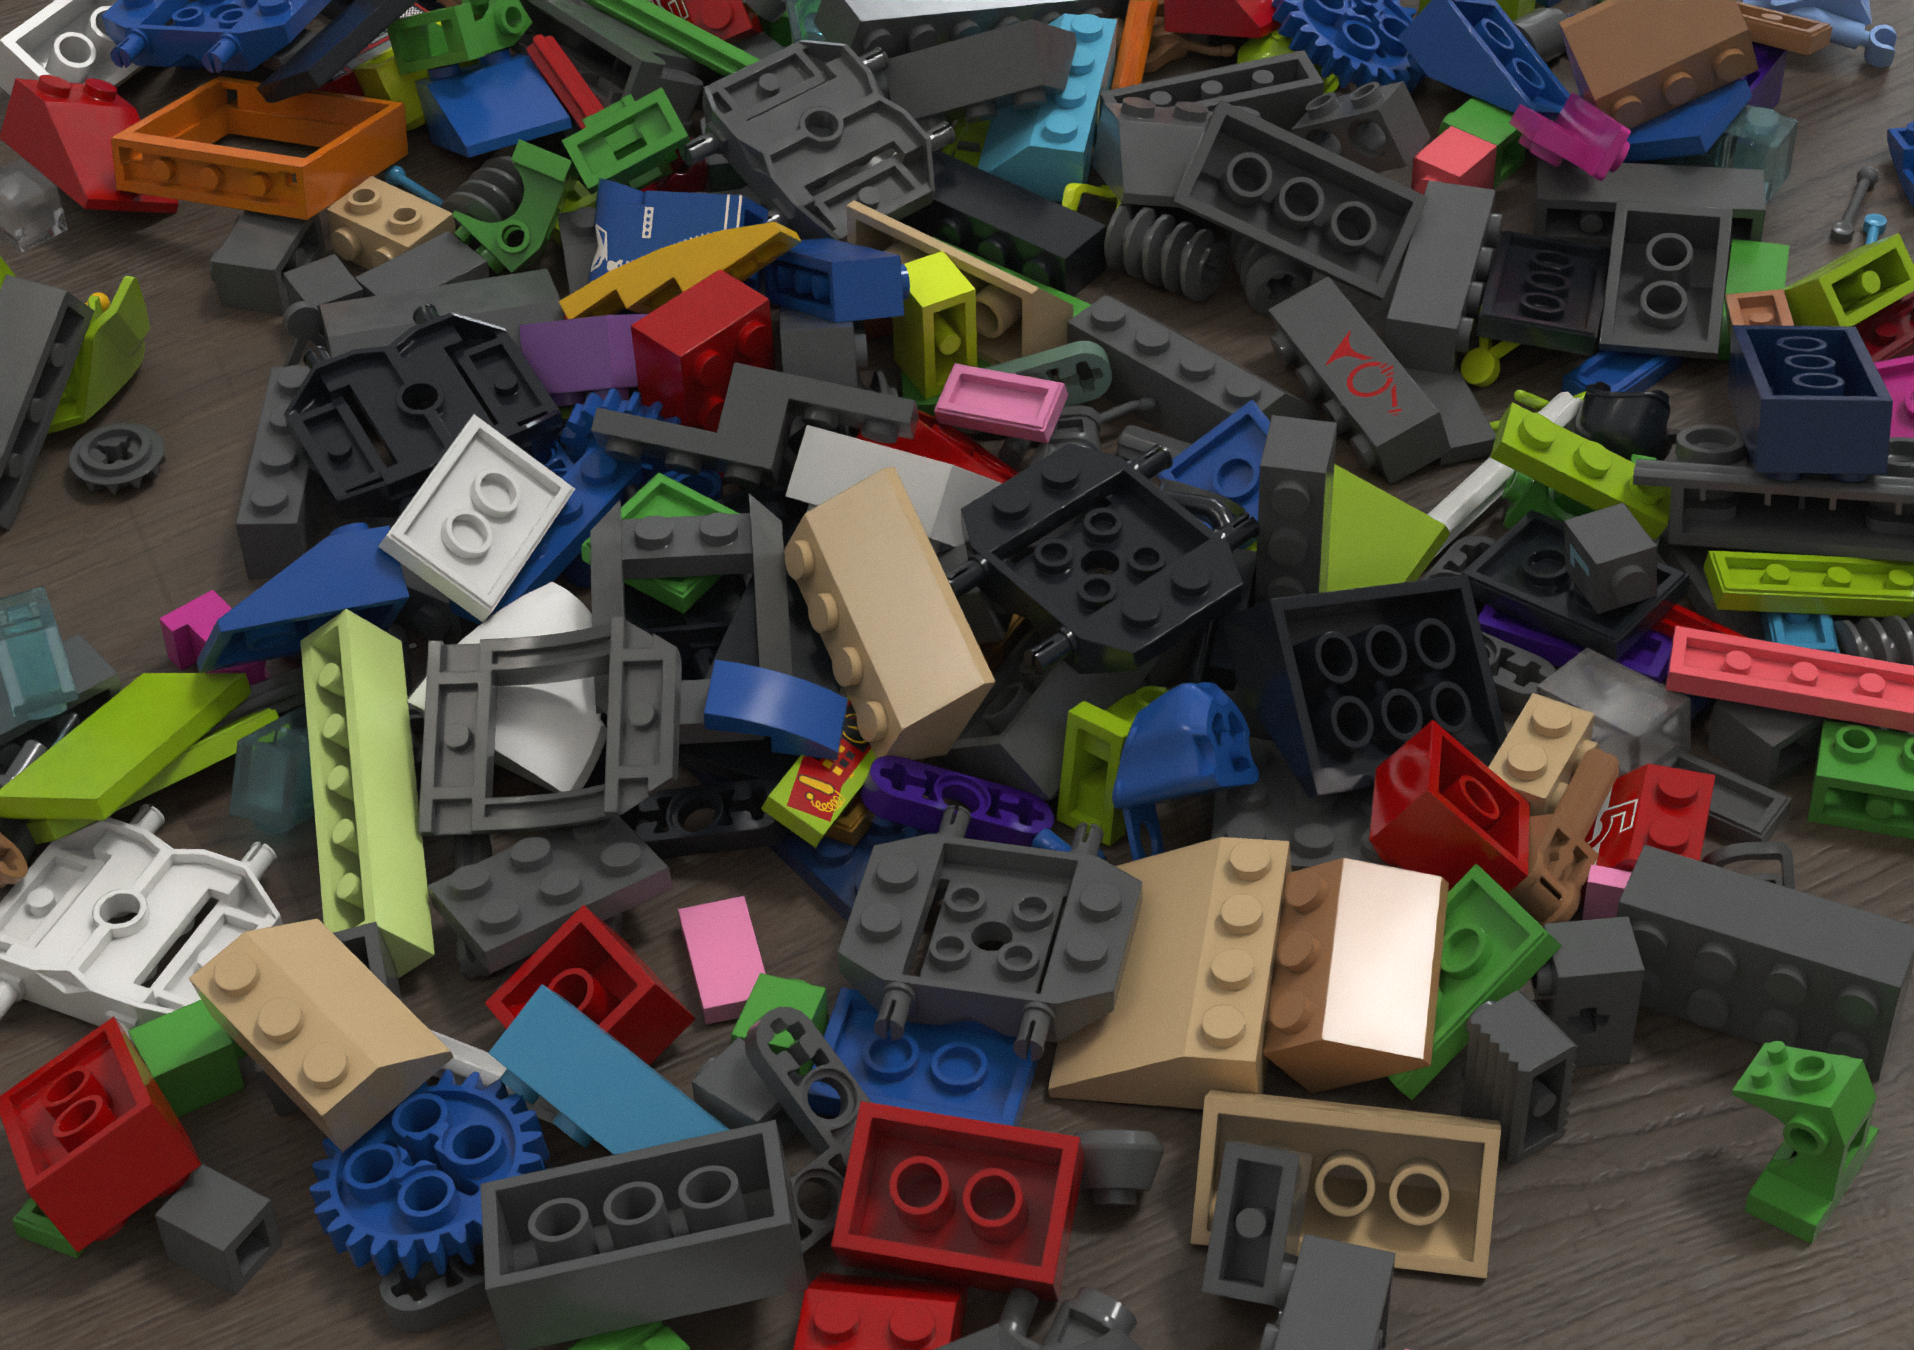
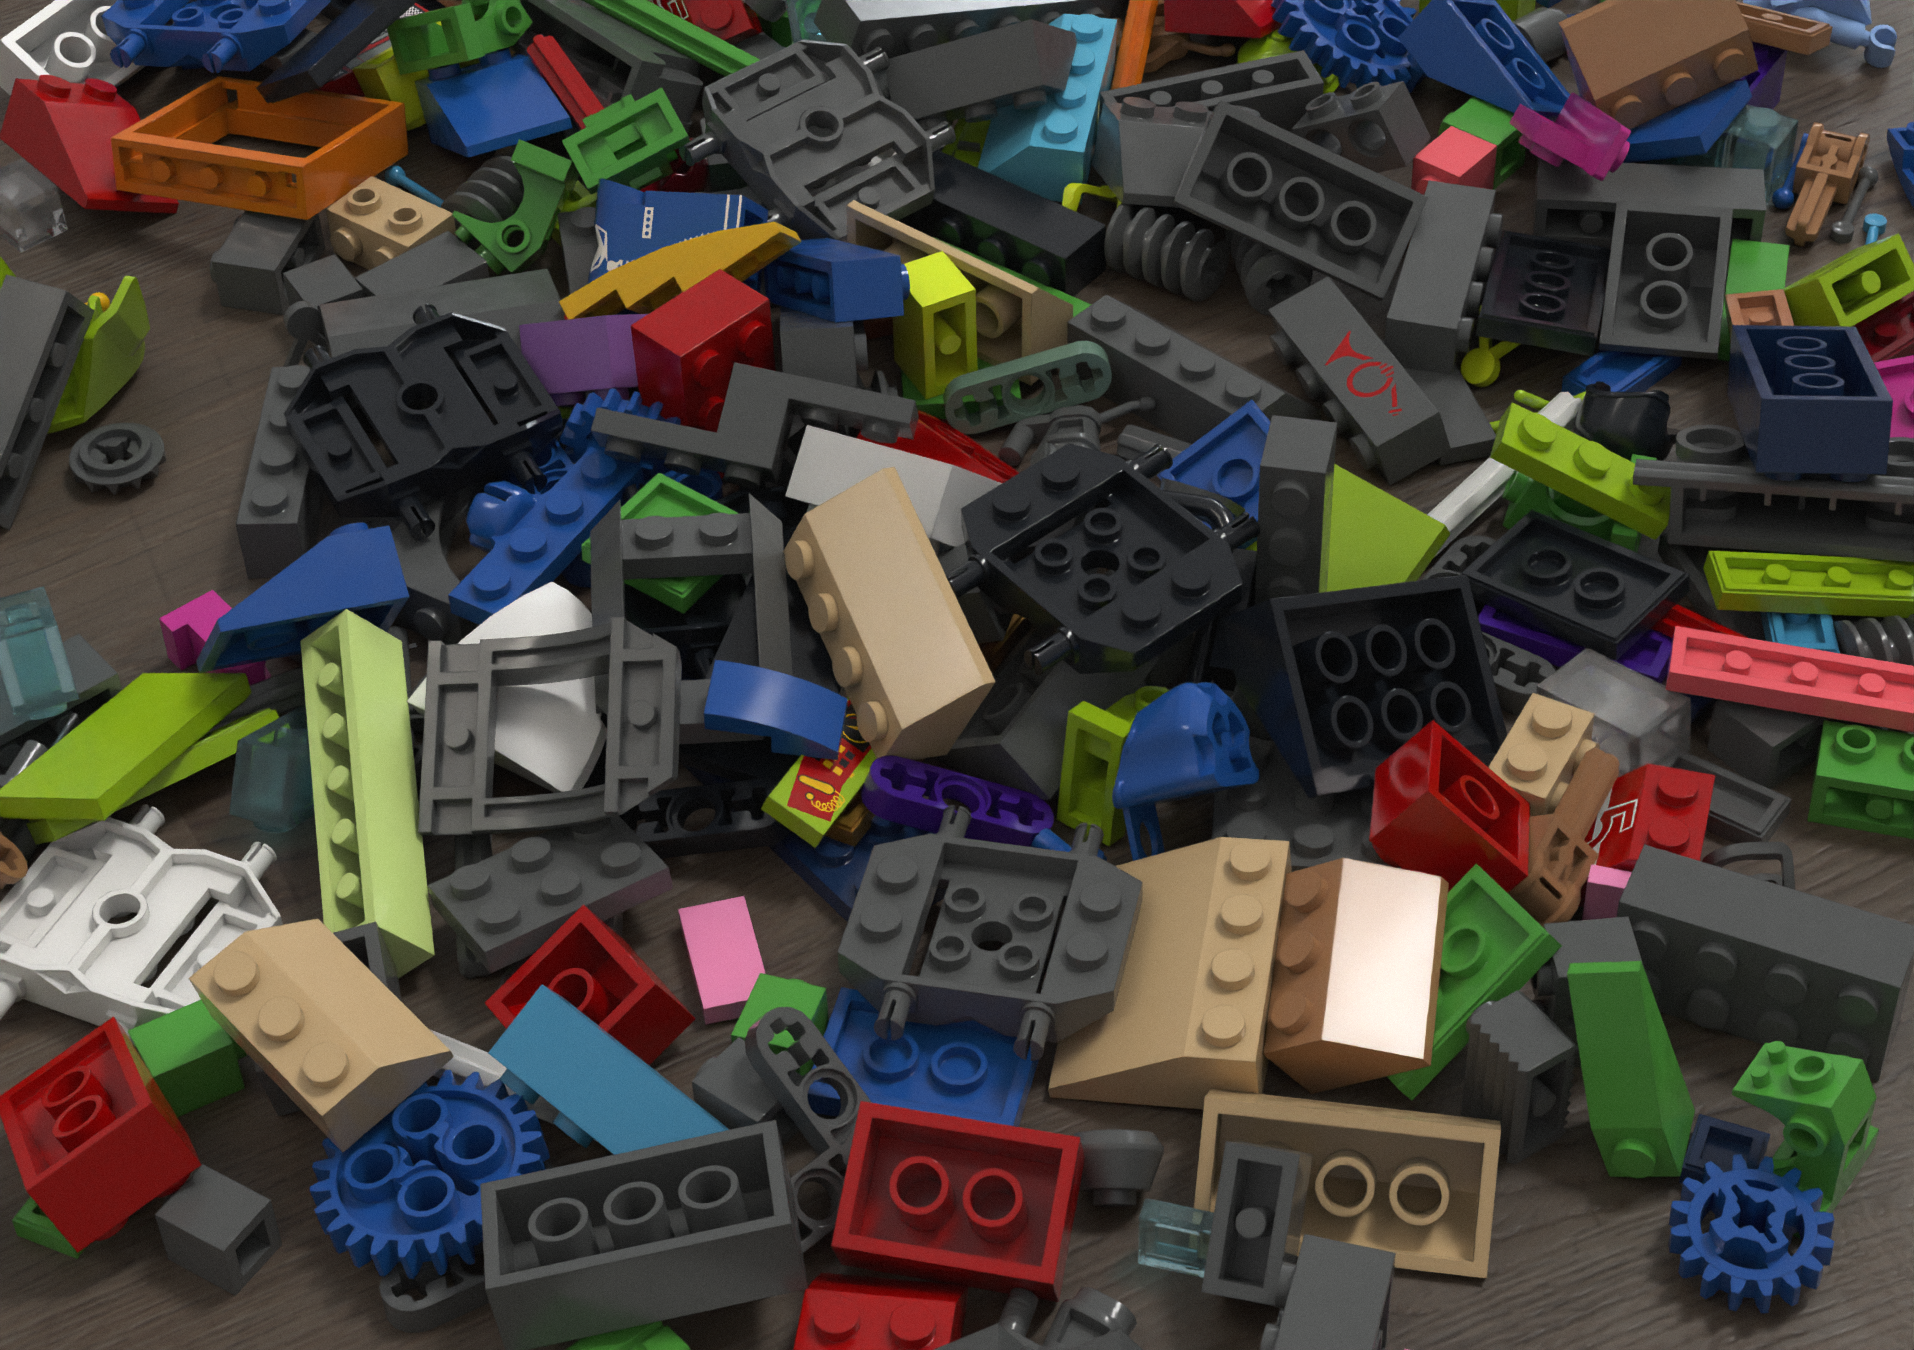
white tile [378,414,575,622] -> none
bright pink tile [934,364,1068,444] -> none
dark grey brick [1564,503,1657,614] -> none
none -> clear light blue tile [1138,1199,1214,1278]
none -> bright green slope [1567,961,1695,1178]
none -> blue gear [1668,1154,1834,1314]
none -> dark blue tile [1679,1114,1771,1184]
none -> blue hinge [1772,133,1809,209]
none -> medium nougat connector [1785,122,1870,247]

